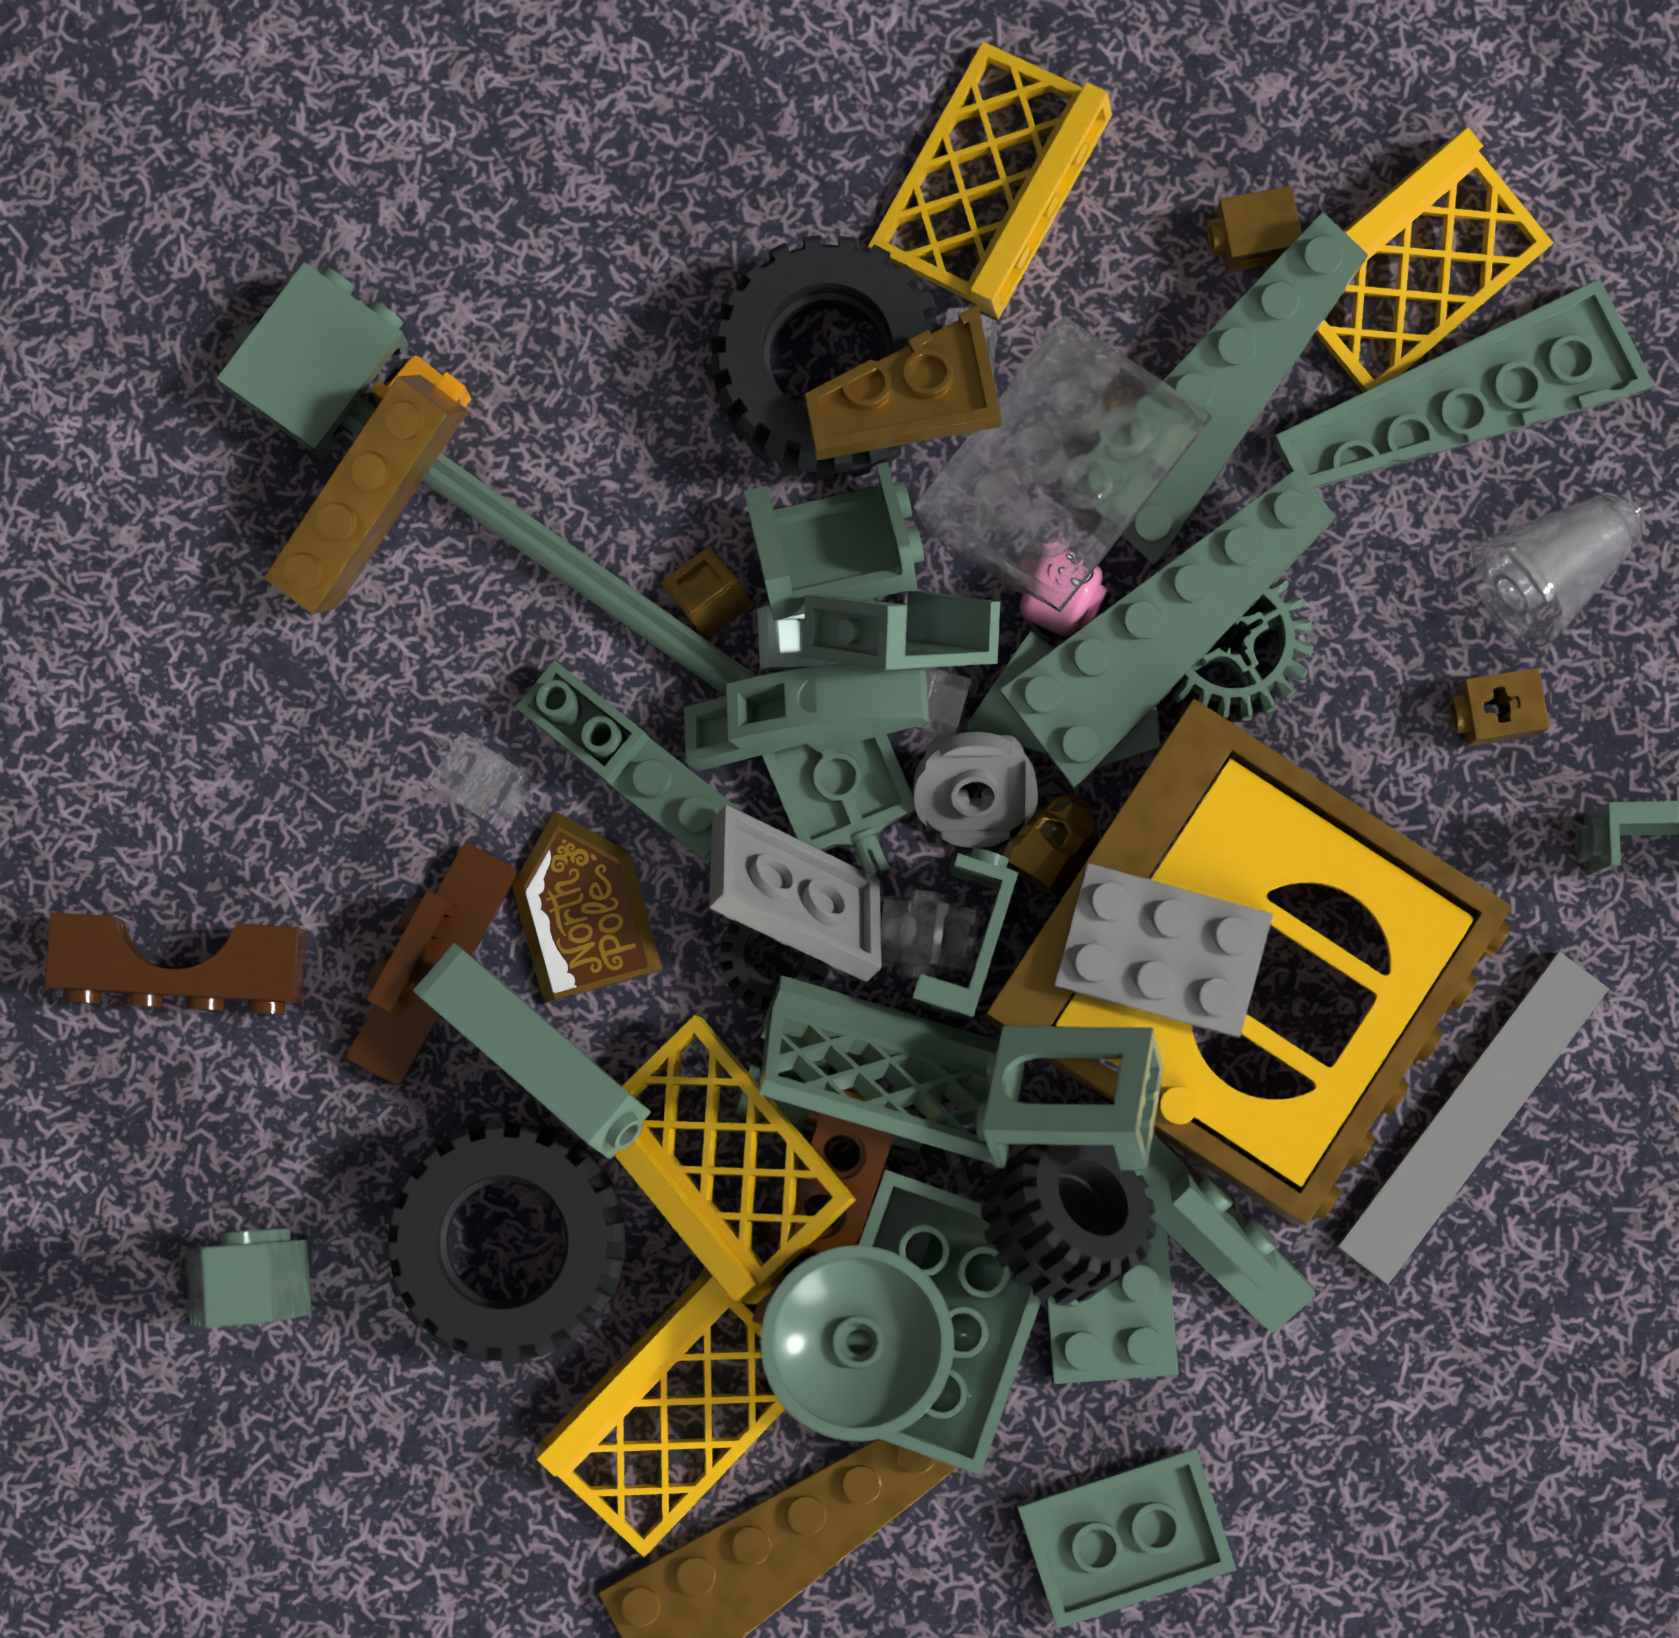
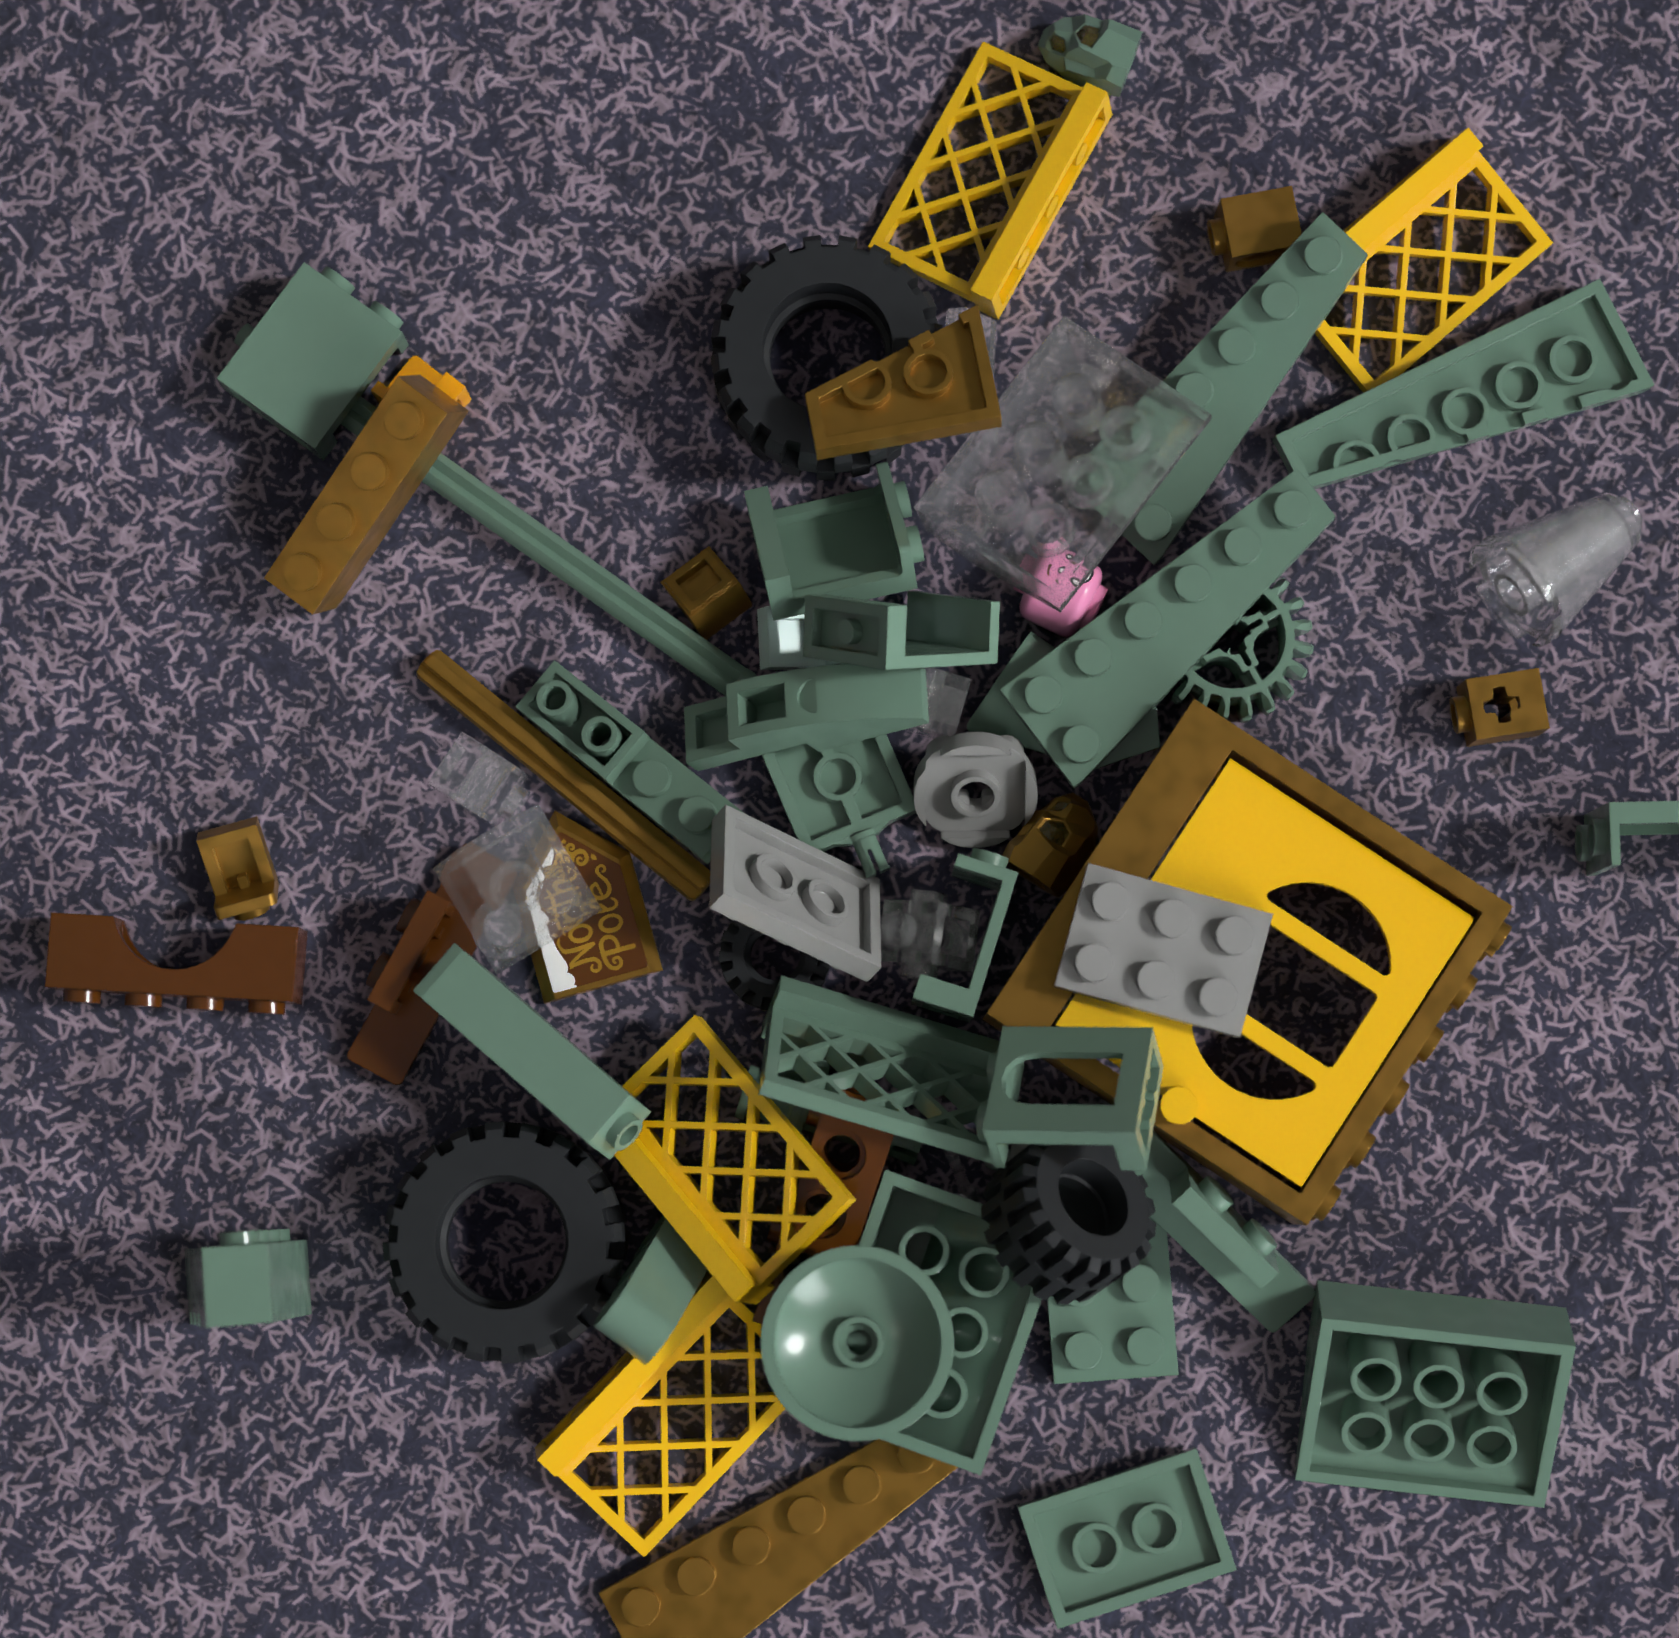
light grey tile [1335,951,1609,1285] -> none
none -> pearl gold bracket [196,816,279,921]
none -> pearl gold axle [416,650,710,901]
none -> clear slope [433,804,603,974]
none -> sand green beam [594,1215,708,1365]
none -> sand green rock [1037,14,1142,97]
none -> sand green slope [1295,1280,1576,1508]

